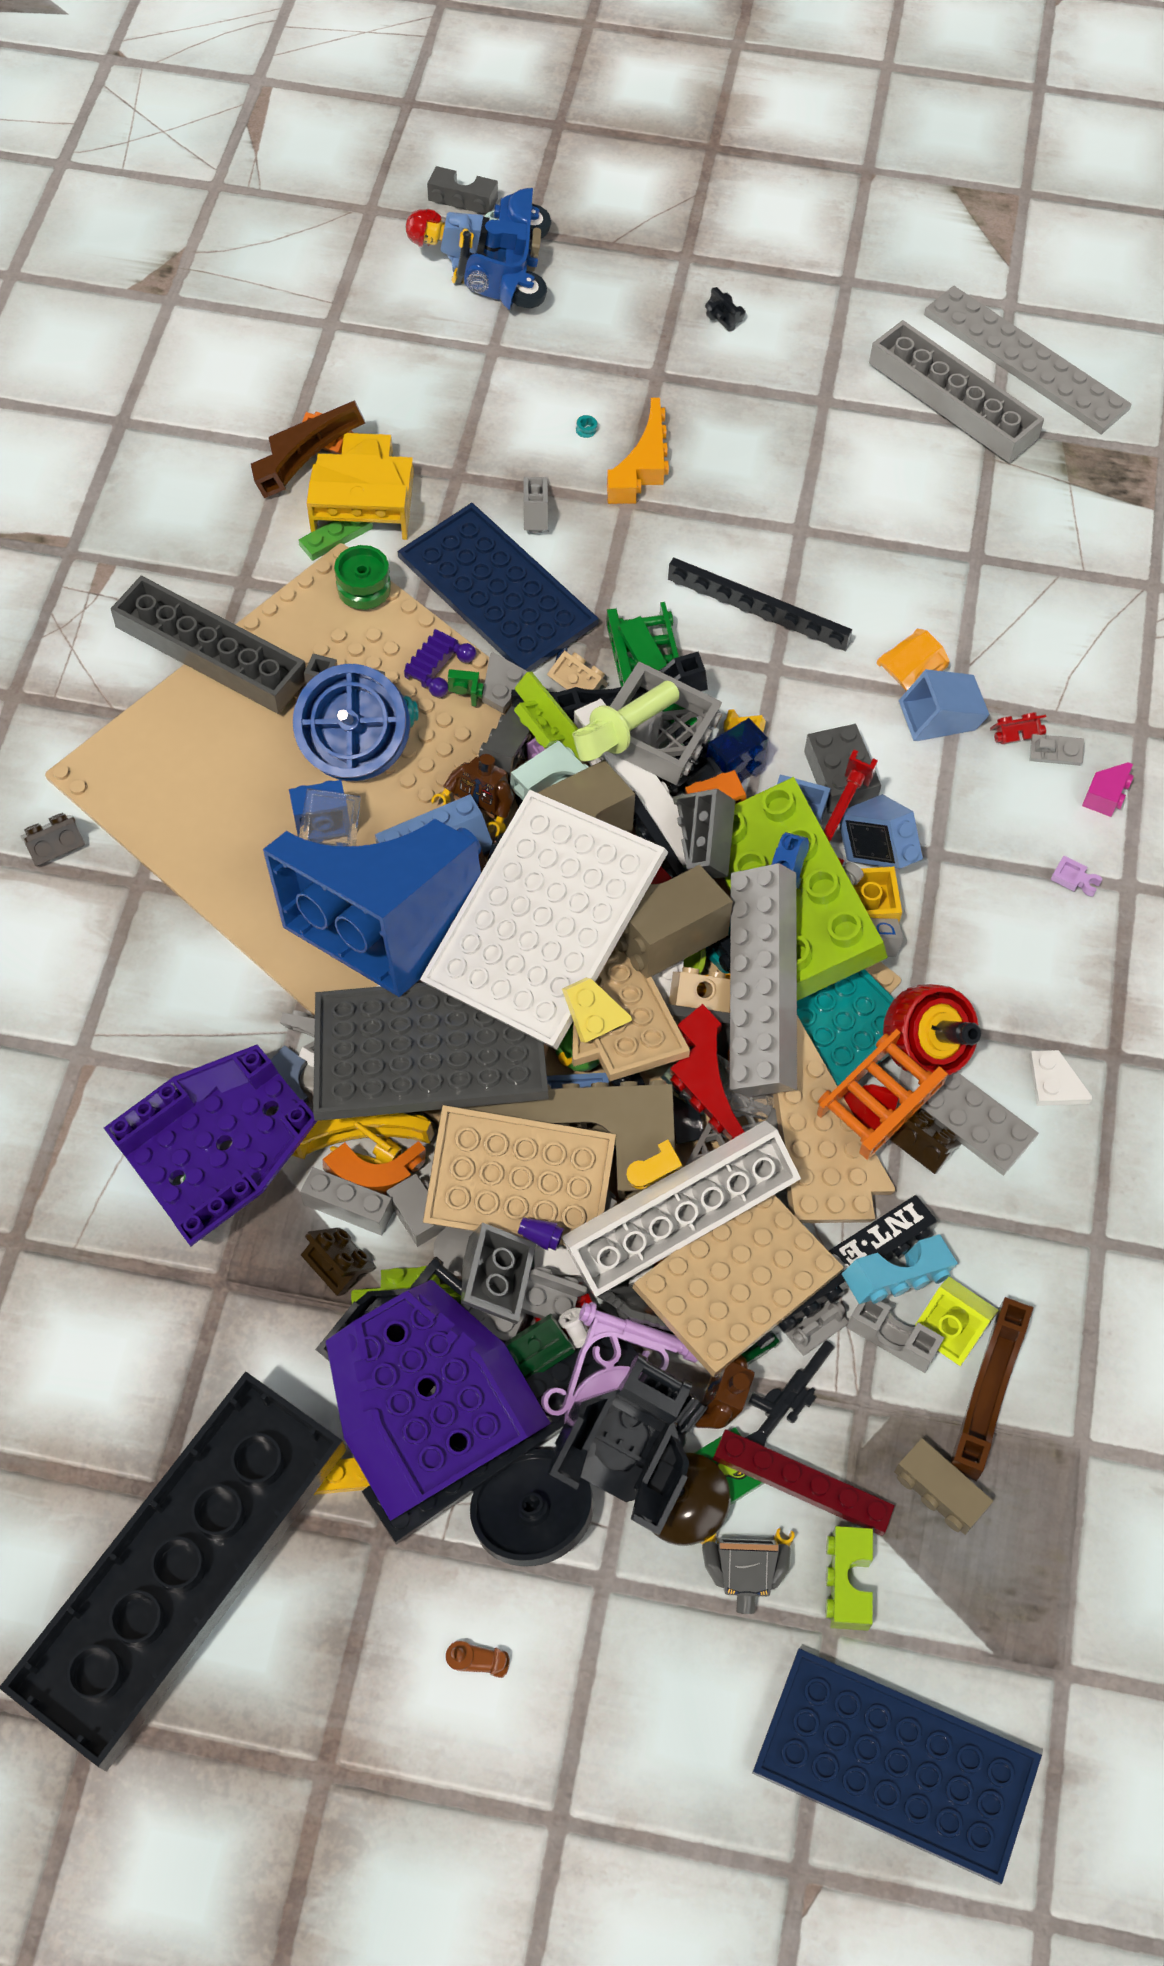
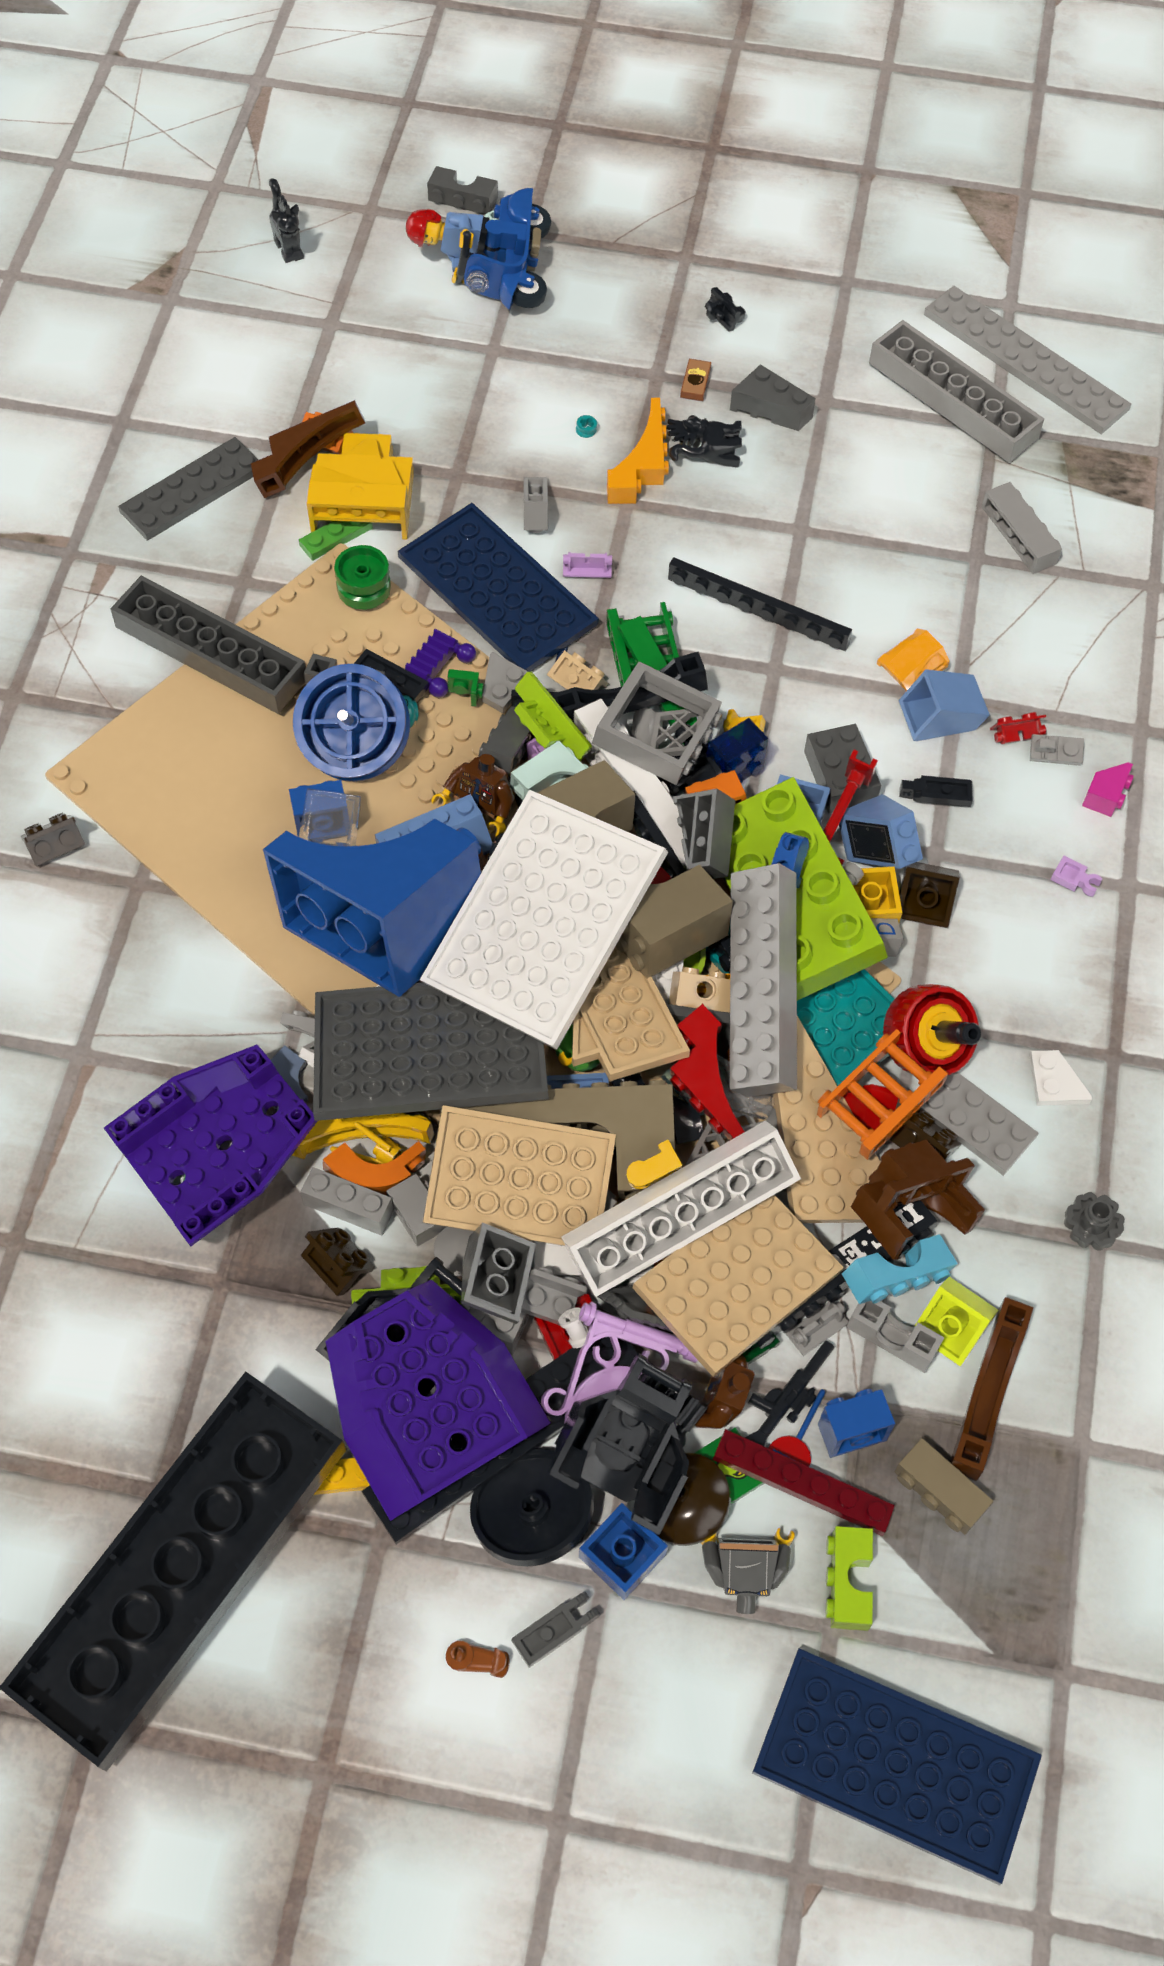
dark green plate [504,1313,575,1379] -> none
dark purple cone [518,1217,564,1251] -> none
light yellow wing [562,977,632,1043] -> none
yellowish green piece [572,681,679,761] -> none
none -> dark grey plate [118,437,258,541]
none -> black animal [269,178,304,263]
none -> black plate [354,649,429,703]
none -> dark grey hinge [511,1592,601,1668]
none -> lavender hinge [563,552,612,578]
none -> blue brick [579,1503,668,1600]
none -> black animal [666,415,742,468]
none -> tile [680,358,711,401]
none -> dark grey wedge [730,364,816,431]
none -> red piece [768,1389,825,1467]
none -> blue brick [818,1389,895,1458]
none -> reddish brown piece [850,1140,985,1260]
none -> black hinge [899,775,973,807]
none -> dark brown slope [899,862,960,928]
none -> light grey brick [982,482,1062,574]
none -> dark grey plant [1064,1192,1125,1251]

